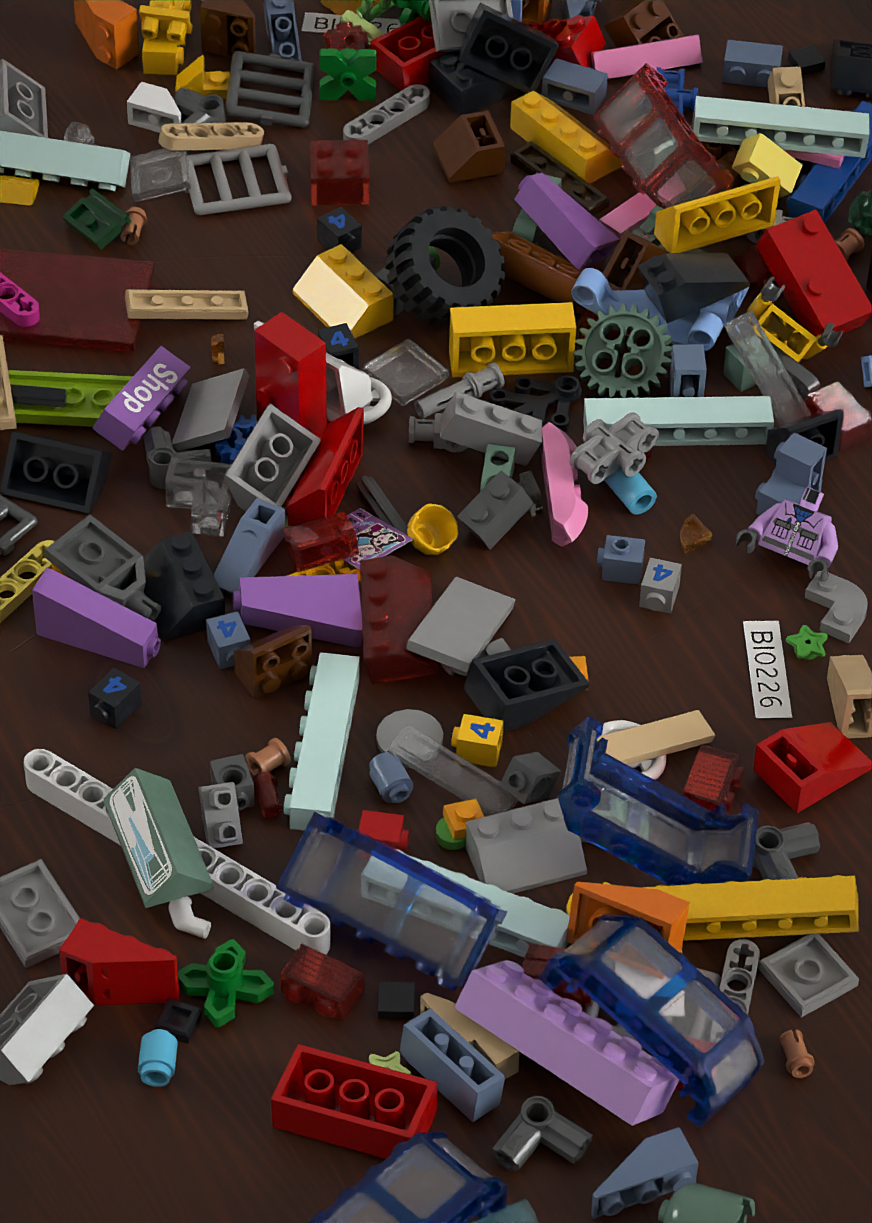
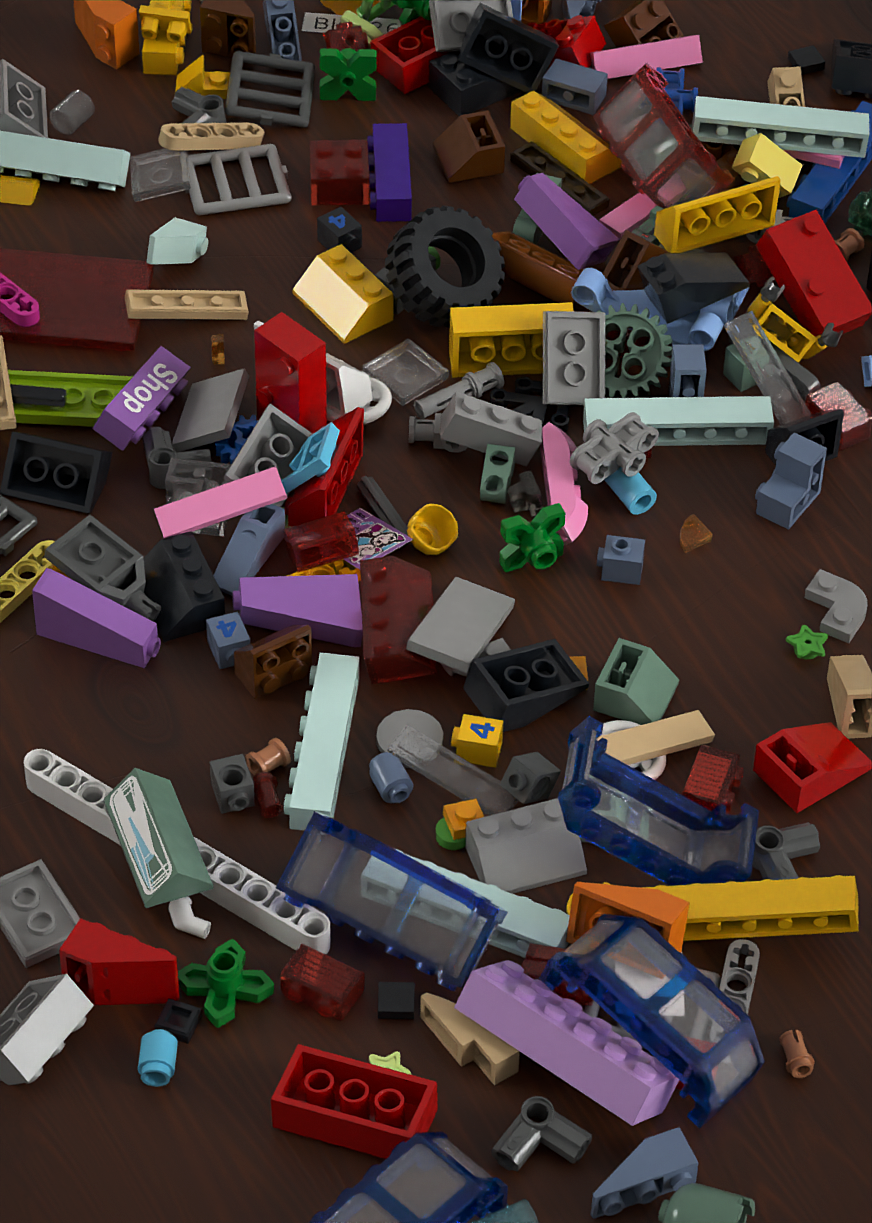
dark green plate [62,188,131,250] -> none
clear tile [64,122,95,145] -> none
black brick [88,668,142,729] -> none
nougat pin [120,207,147,245] -> none
white slope [127,82,181,133] -> none
light grey hips [198,782,243,848] -> none
black brick [318,323,359,369] -> none
light grey beam [343,84,430,149] -> none
red brick [357,810,410,860] -> none
sand blue brick [399,1008,505,1122] -> none
dark grey brick [457,470,534,550] -> none
light grey brick [639,558,682,614] -> none
sand blue brick [722,40,783,88] -> none
torso [736,487,839,582] -> none
white sticker [743,621,792,718] -> none
light grey tile [758,934,859,1018] -> none
none -> clear piece [49,90,95,135]
none -> light aqua slope [147,217,208,265]
none -> bright pink tile [154,466,287,538]
none -> medium azure wing [281,422,340,494]
none -> dark purple brick [367,123,412,222]
none -> green plant [499,503,566,572]
none -> light grey tile [543,311,605,405]
none -> sand green slope [593,638,679,725]

